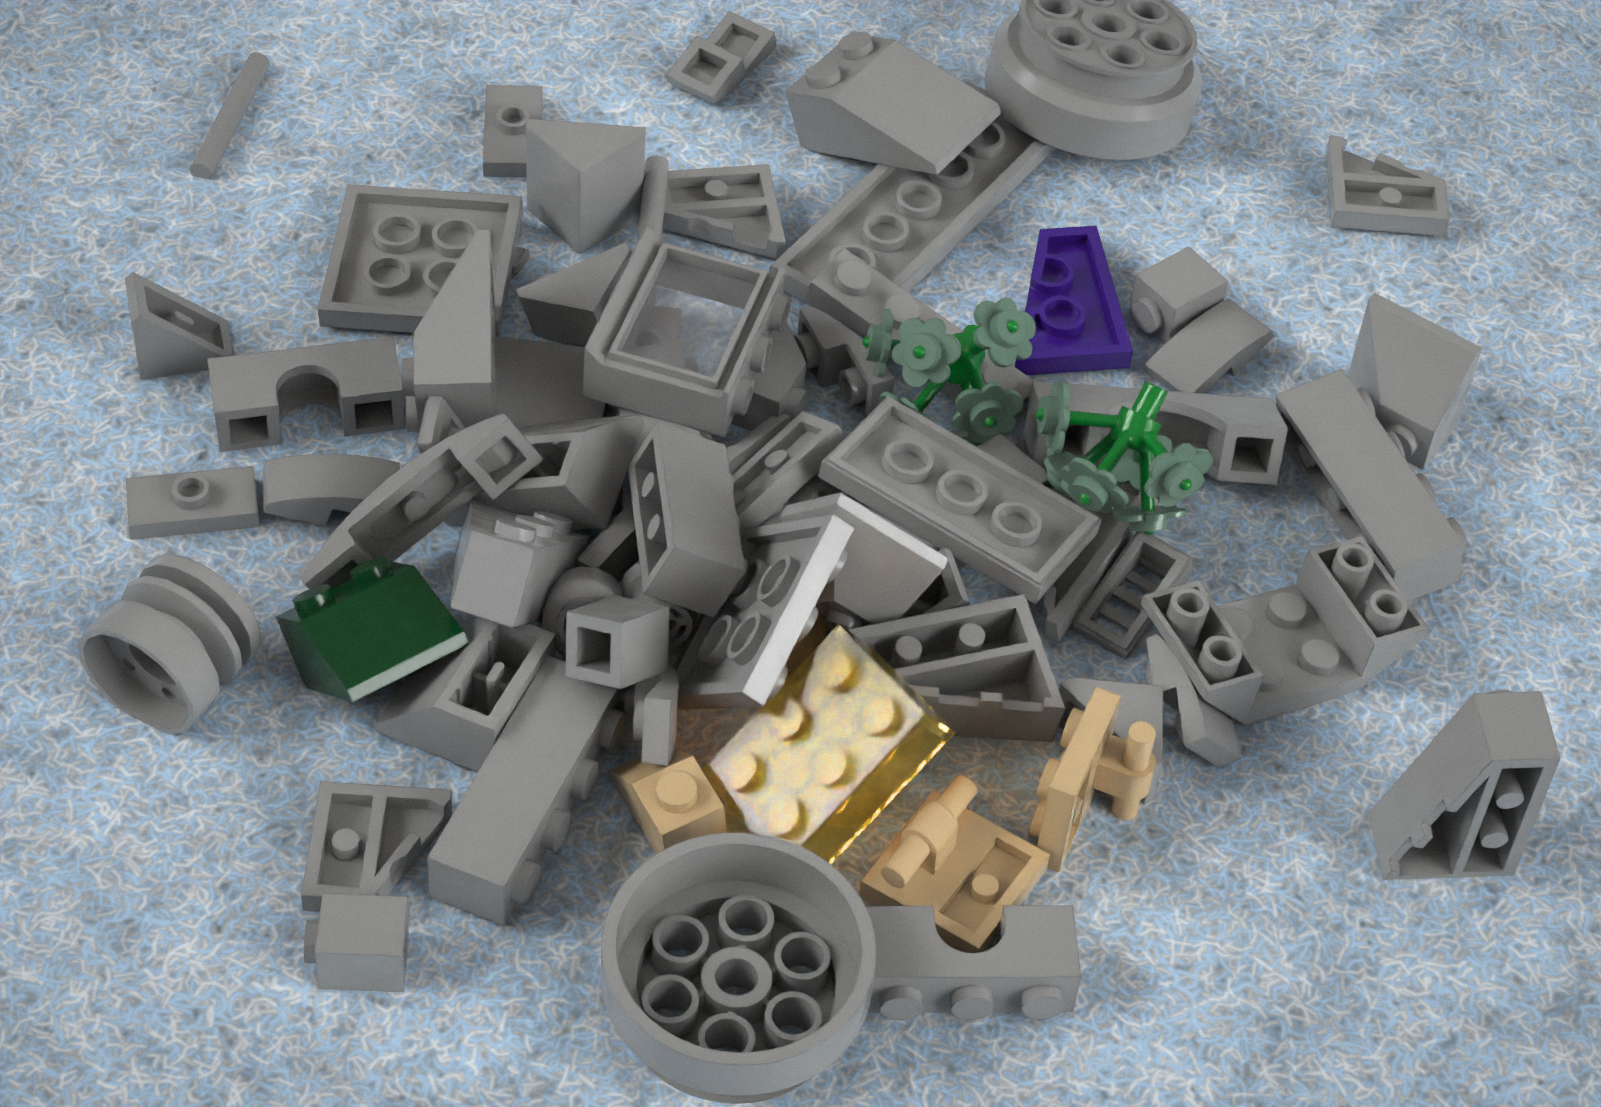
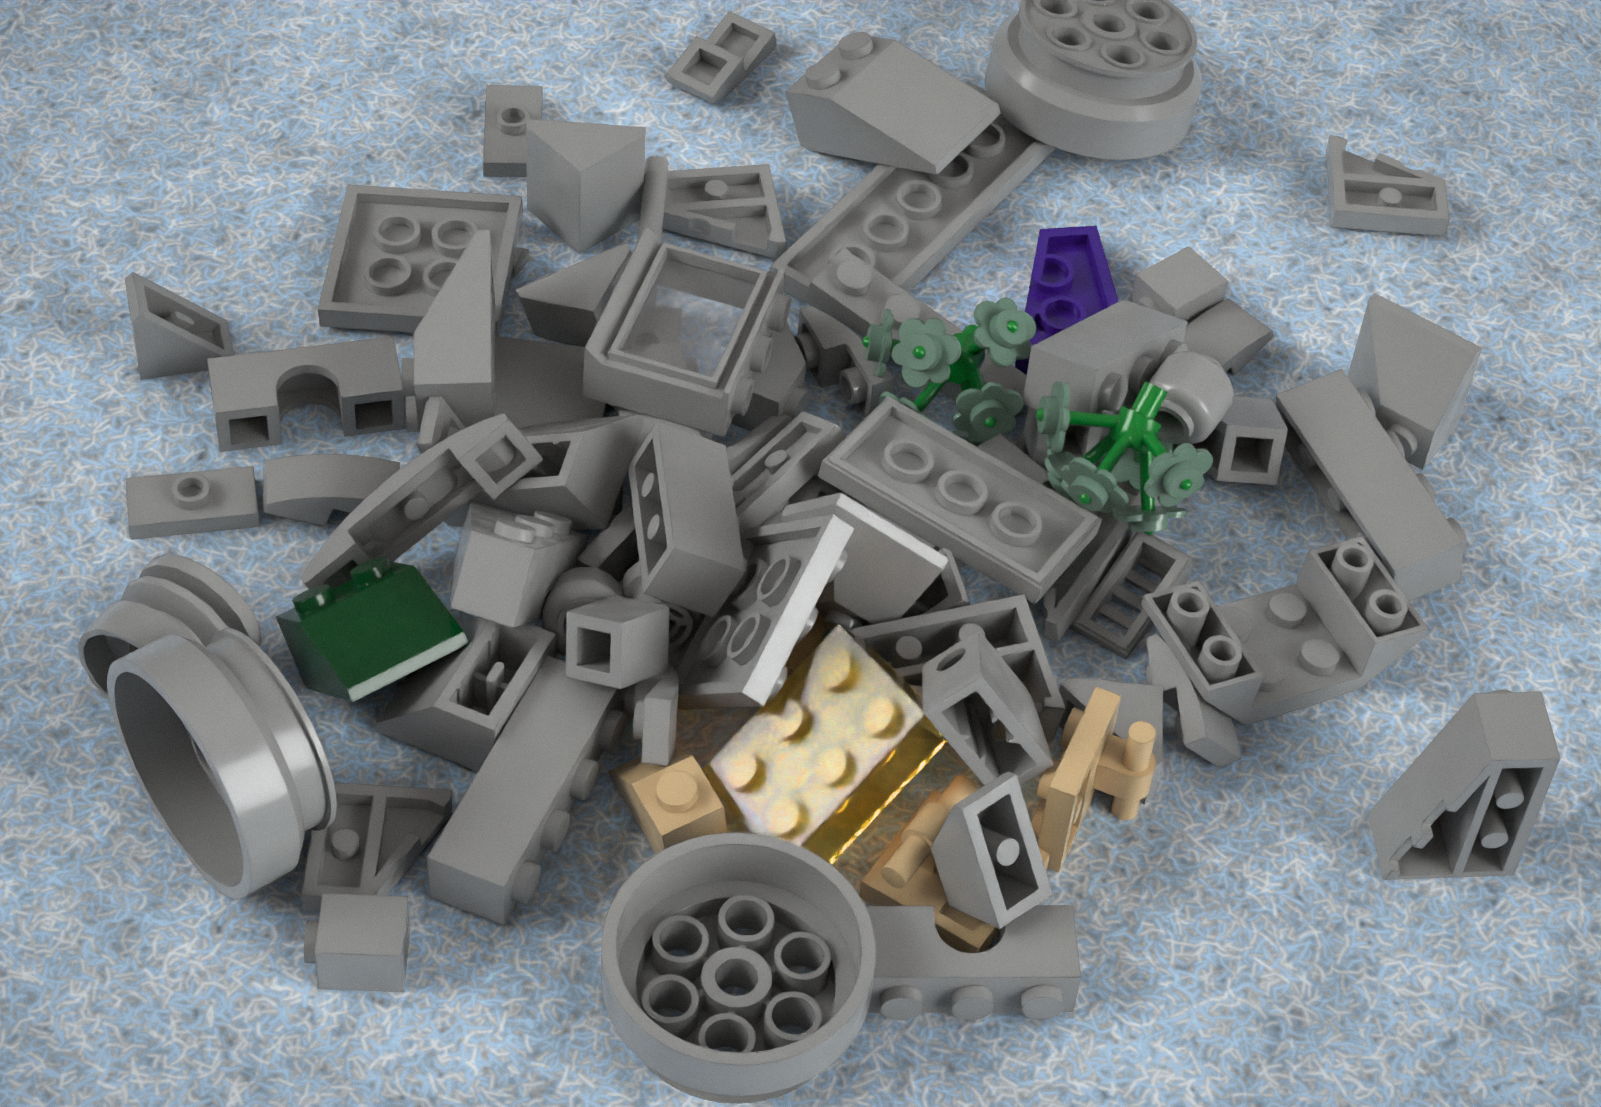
light grey bar [190,52,270,180] -> none
none -> light grey wheel [107,628,337,899]
none -> light grey torso [922,632,1054,786]
none -> light grey slope [931,771,1053,929]
none -> light grey brick [1023,299,1188,428]
none -> light grey head [1149,351,1234,444]

